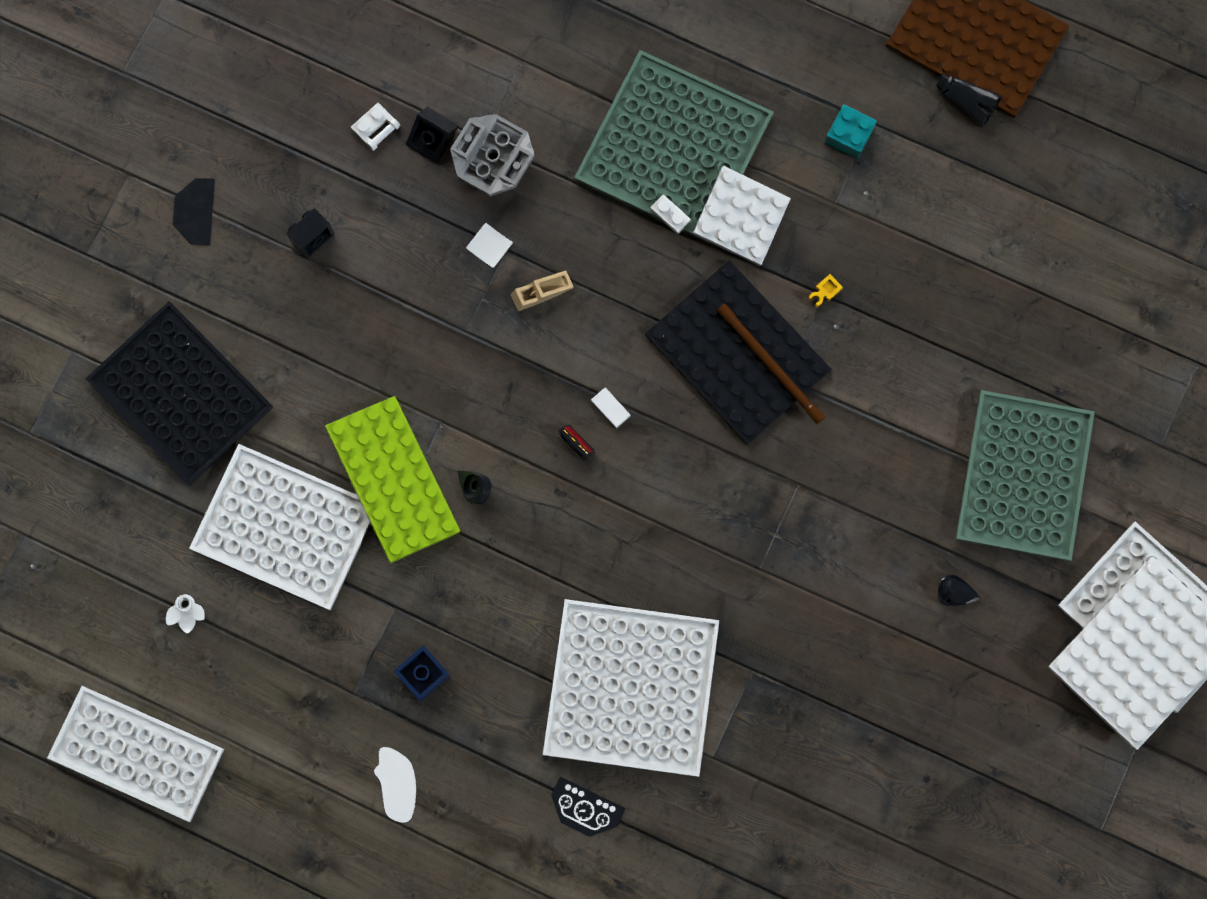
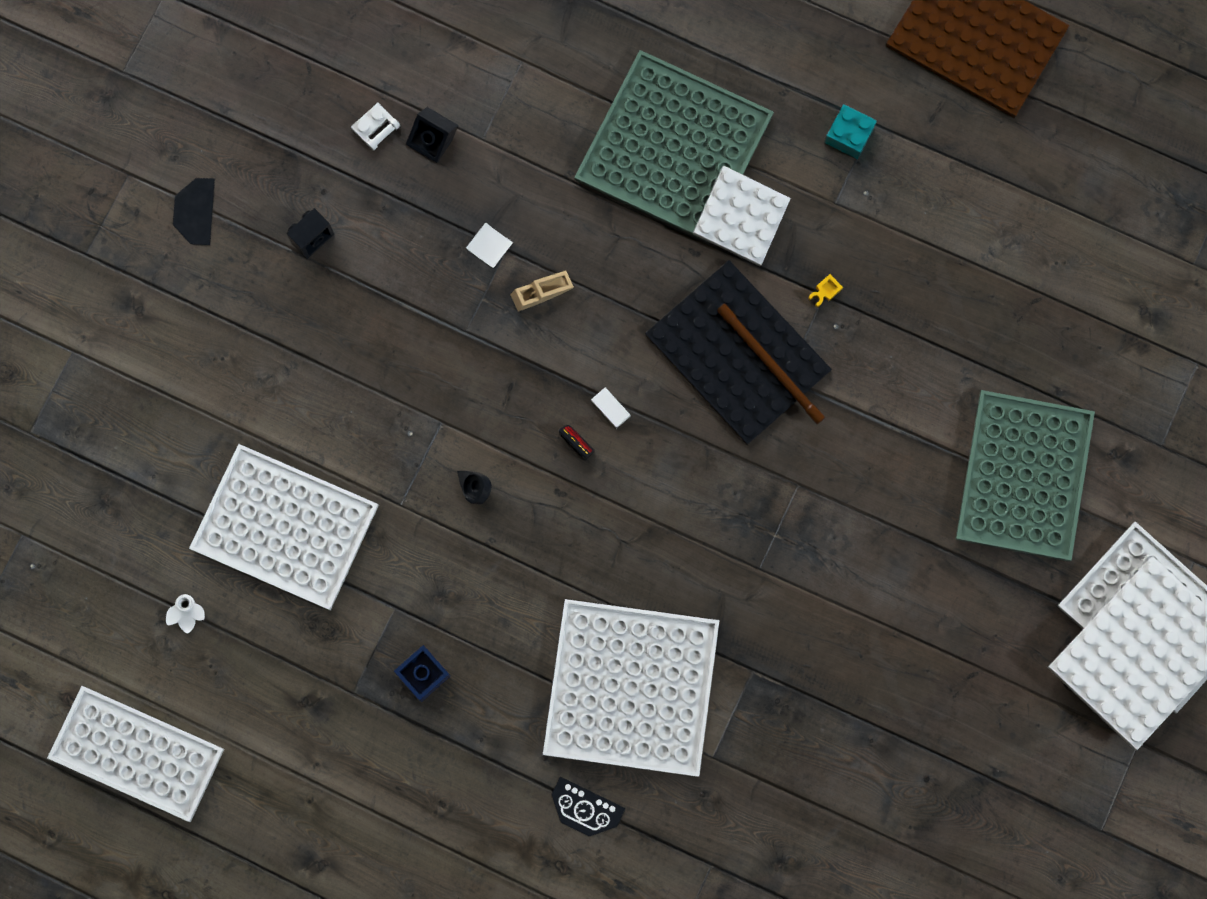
black plate [85,301,273,486] -> none
lime plate [325,396,460,564] -> none
white sticker [374,747,416,823] -> none
light grey piece [450,114,535,196] -> none
white plate [650,194,691,234] -> none
black piece [936,74,1002,128] -> none
black piece [938,574,981,607] -> none

